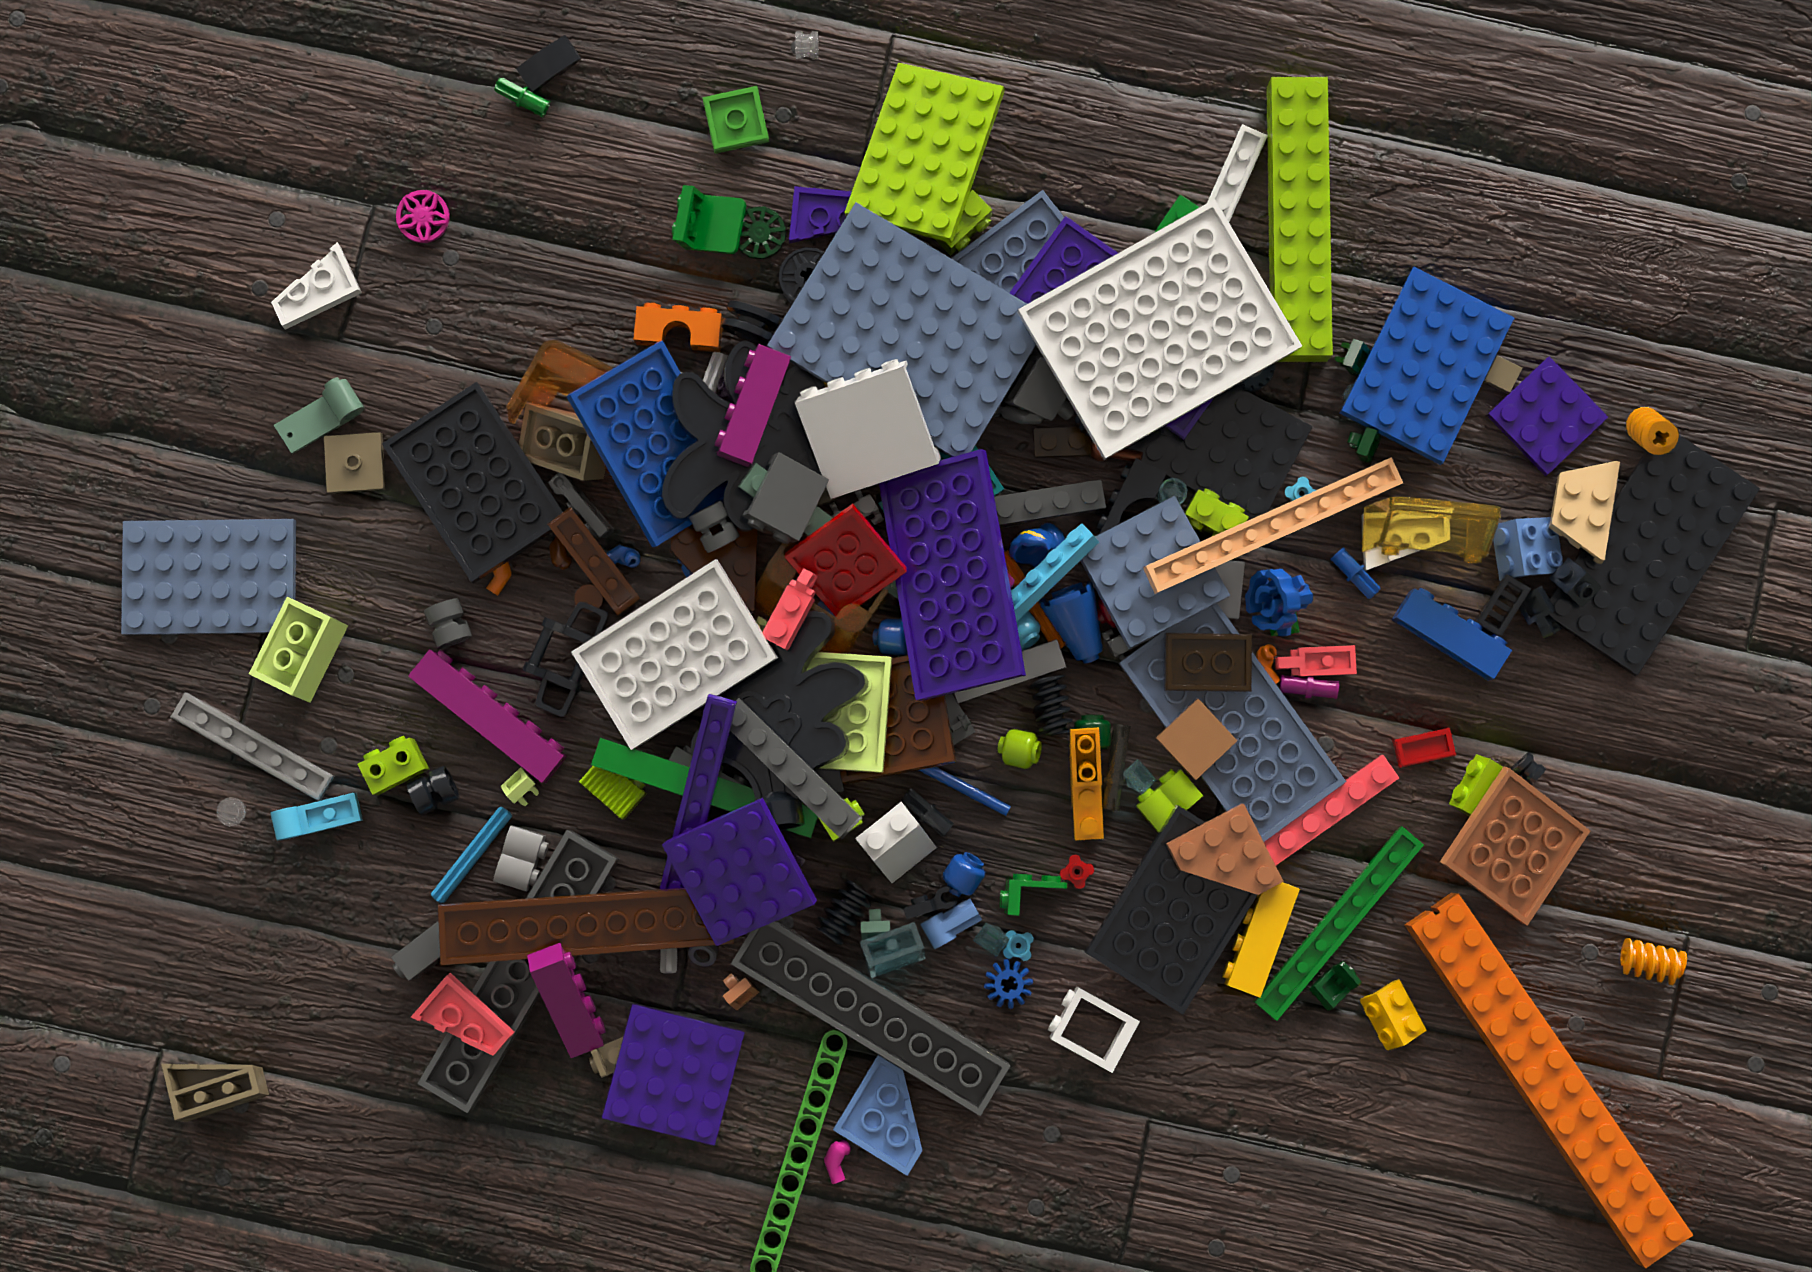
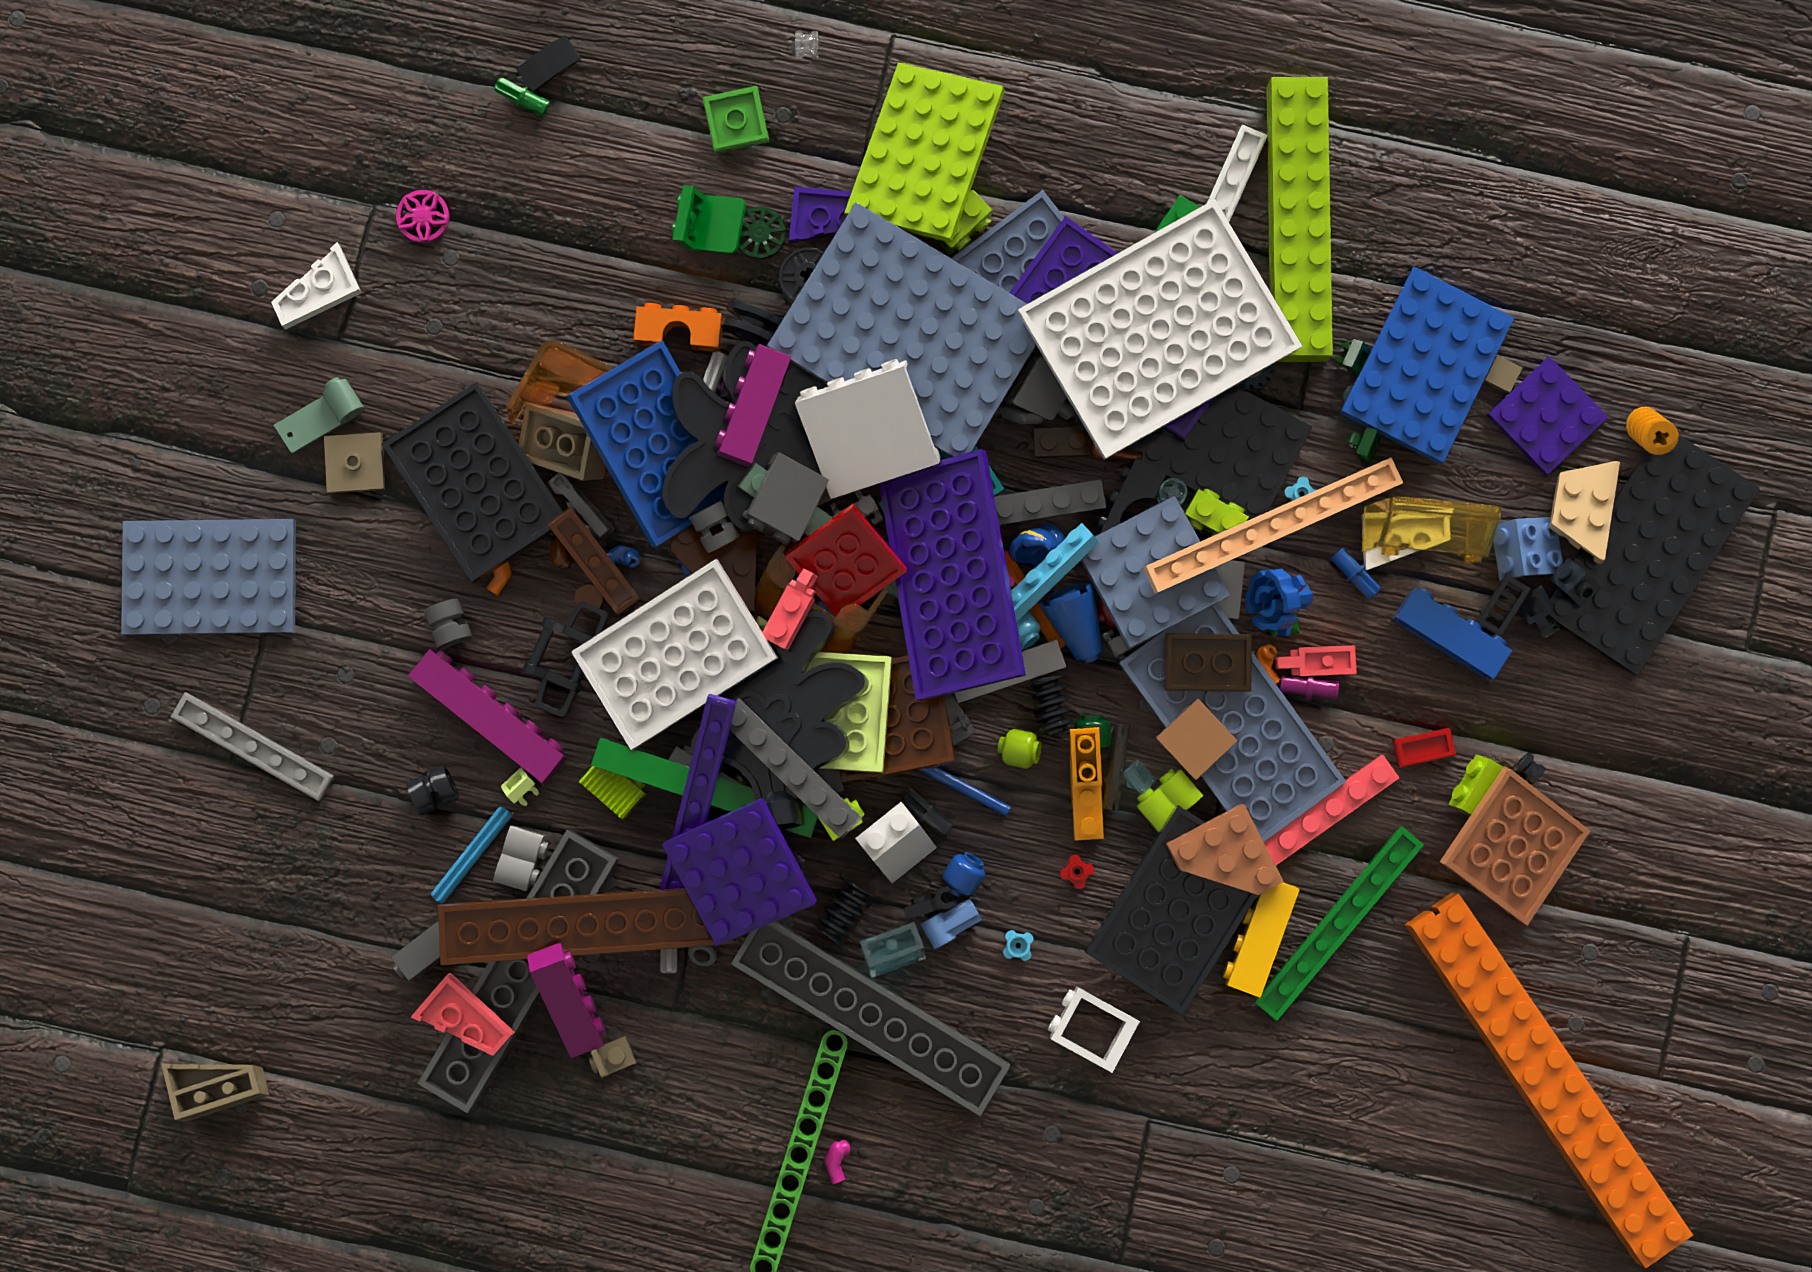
clear plate [217,797,246,826] -> none
yellowish green slope [249,597,348,703] -> none
medium azure plate [270,793,363,841] -> none
lime brick [358,736,430,795] -> none
dark purple plate [602,1003,745,1146] -> none
nougat tile [723,973,759,1010] -> none
medium blue plate [833,1054,922,1176] -> none
sand green tile [861,909,891,942] -> none
blue head [873,619,908,656] -> none
clear light blue slope [973,923,1010,957] -> none
blue gear [984,959,1033,1009] -> none
green bracket [999,874,1067,915] -> none
dark green bracket [1309,961,1362,1011] -> none
yellow bracket [1360,979,1427,1050] -> none
light orange piece [1620,938,1687,985] -> none

